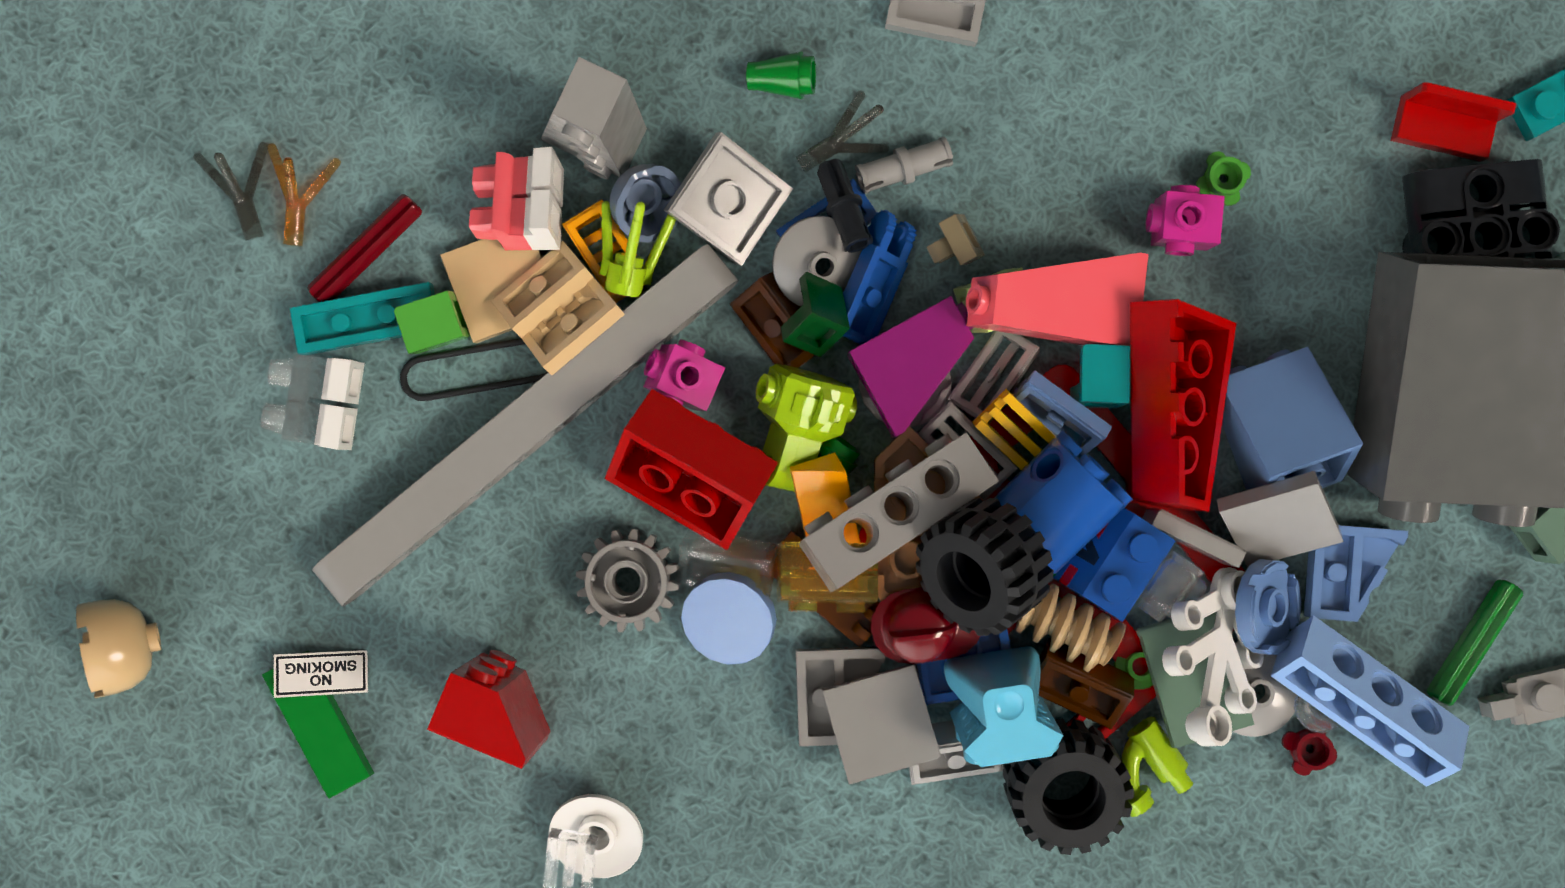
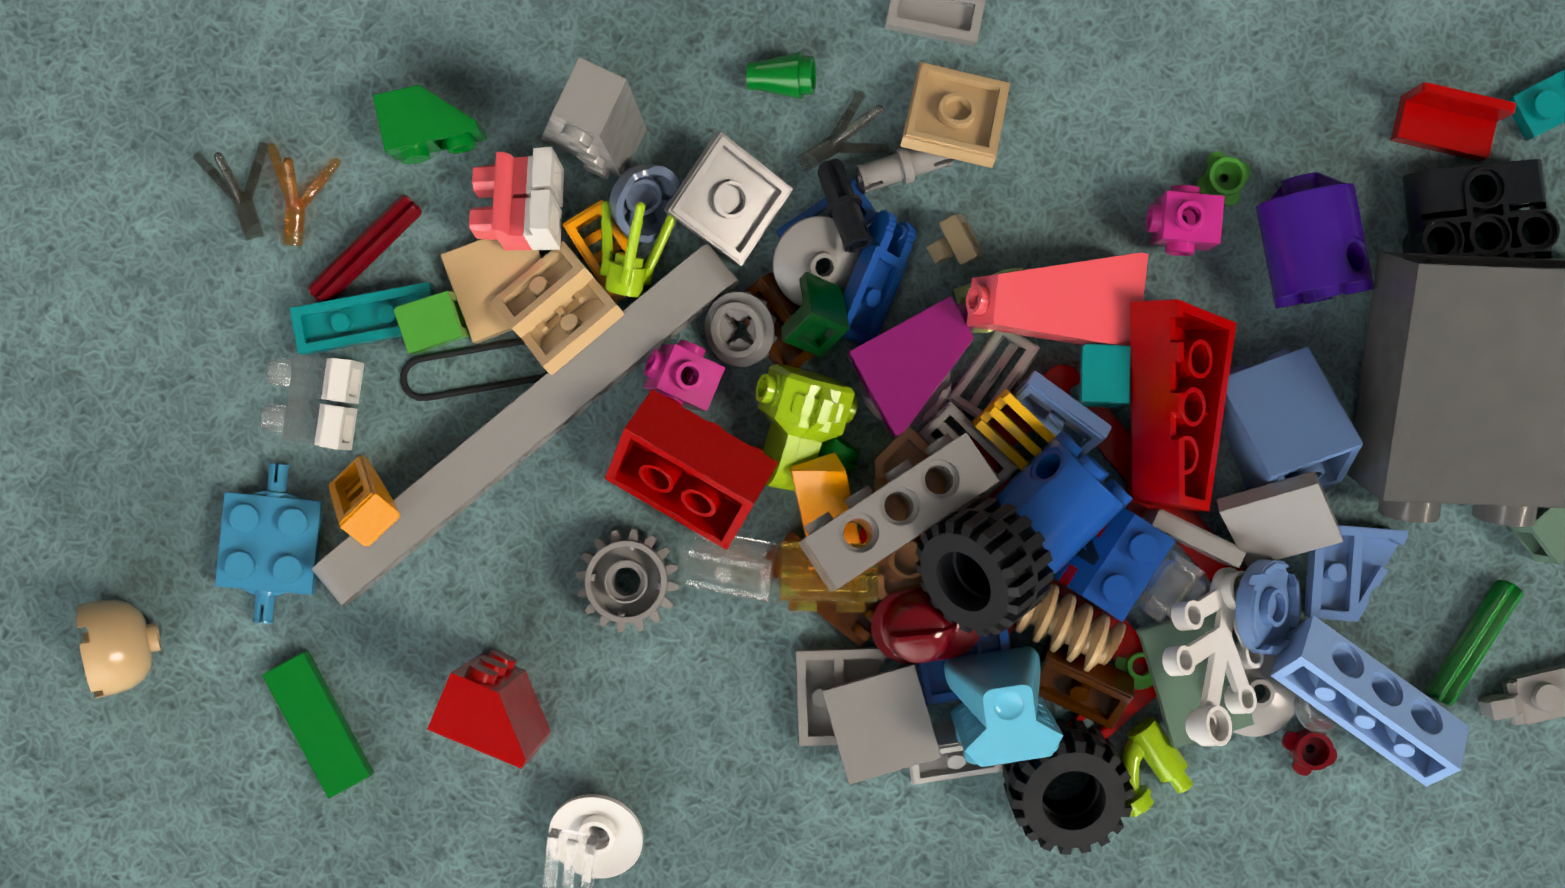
white sticker [274,650,368,698] -> none
tile [681,572,777,665] -> none
none -> dark azure plate [215,463,325,624]
none -> light orange slope [328,455,400,546]
none -> green slope [372,85,487,164]
none -> light grey gear [705,292,777,367]
none -> tan tile [900,62,1010,168]
none -> dark purple cylinder [1255,172,1374,309]

